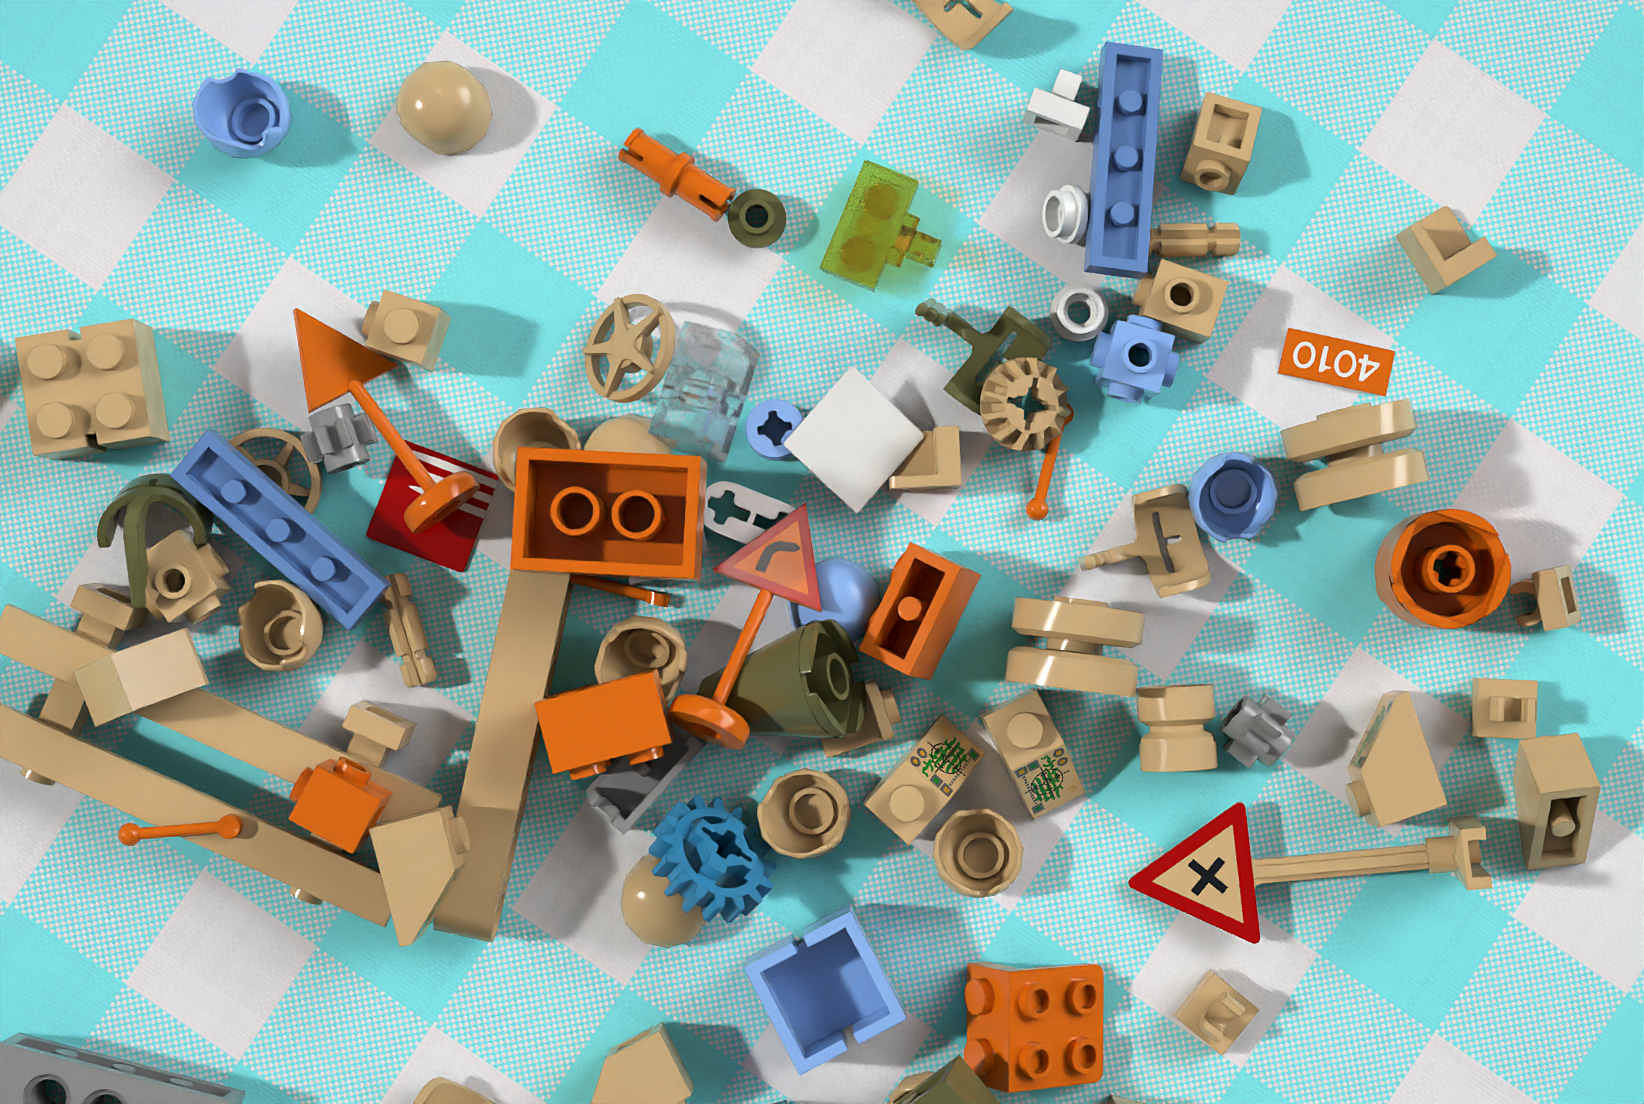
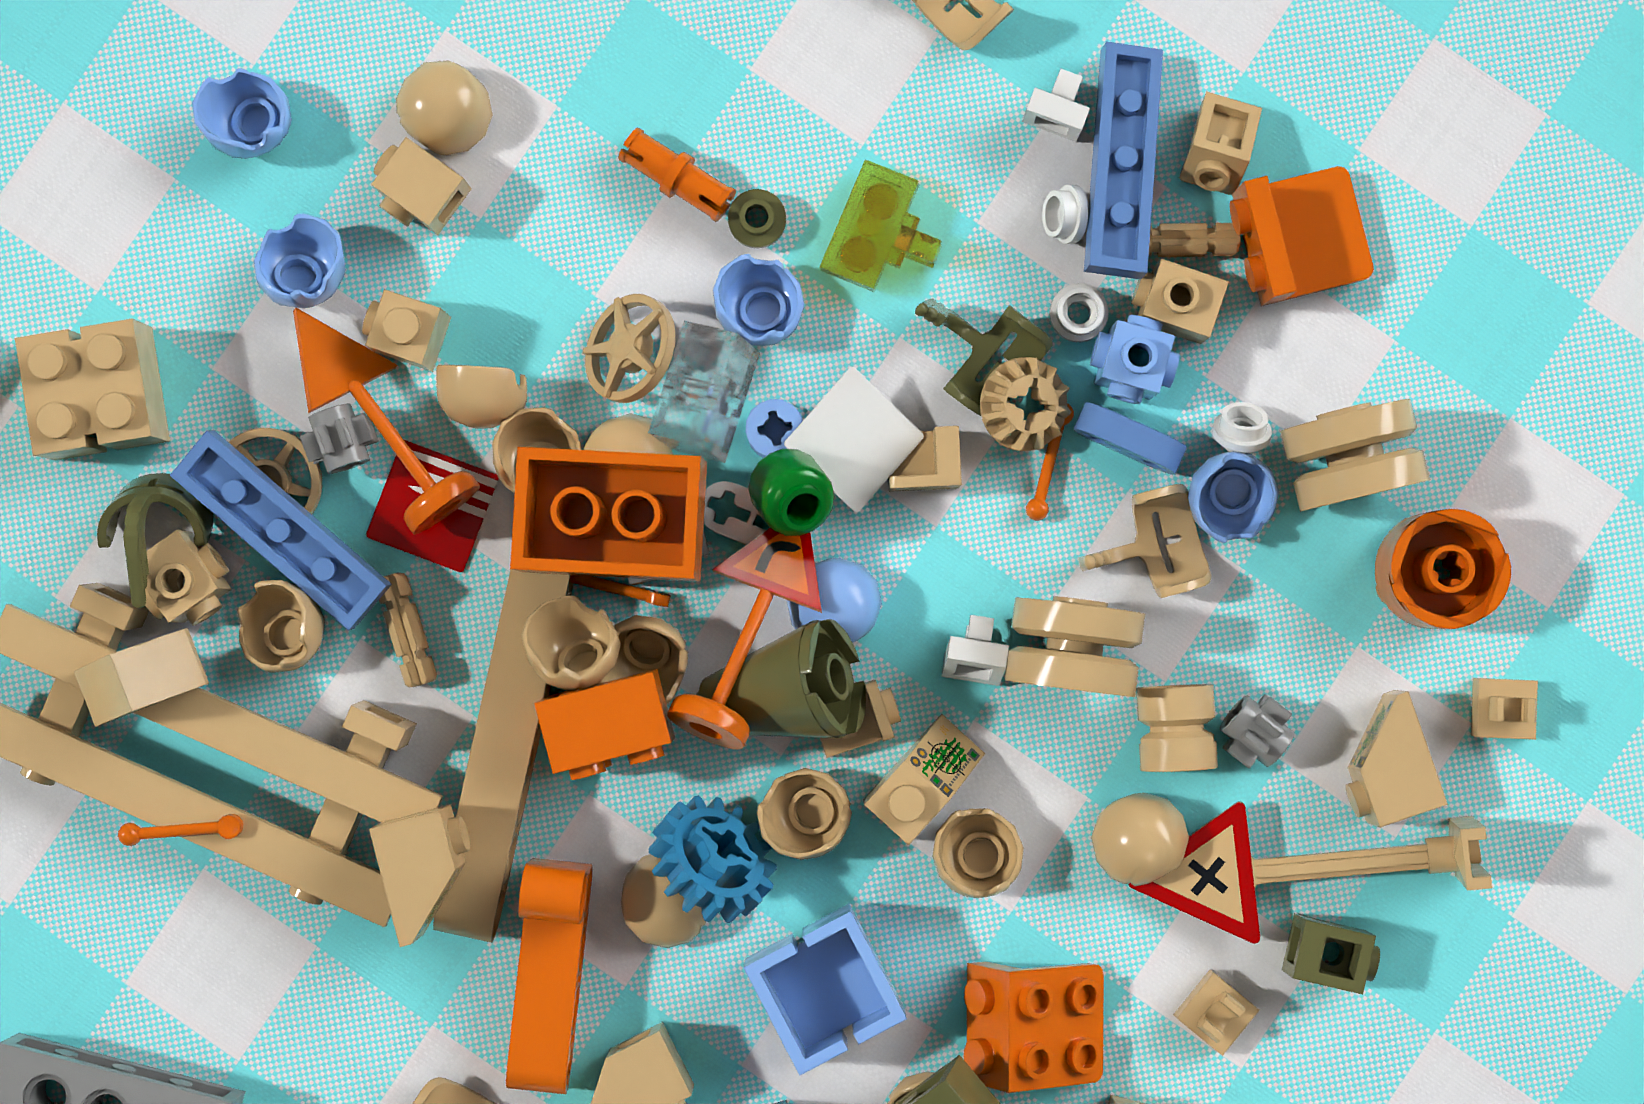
orange brick [288,757,393,854] -> none
light grey hinge [585,707,707,835] -> none
orange brick [858,542,981,680] -> none
tan slope [979,688,1085,820] -> none
orange sticker [1278,328,1395,397] -> none
tan panel [1396,206,1497,295] -> none
tan tile [1509,564,1582,631] -> none
tan slope [1513,733,1601,870] -> none
none -> light blue hair [254,214,346,308]
none -> tan brick [371,137,472,235]
none -> tan hair [436,365,527,429]
none -> orange beam [506,858,592,1094]
none -> tan hair [521,596,621,691]
none -> light blue hair [713,254,804,346]
none -> green head [748,449,835,536]
none -> white tile [941,615,1009,686]
none -> medium blue beam [1074,402,1187,475]
none -> tan hair [1091,793,1189,886]
none -> white plate [1212,402,1272,454]
none -> orange bracket [1230,166,1374,306]
none -> olive brick [1282,913,1380,995]

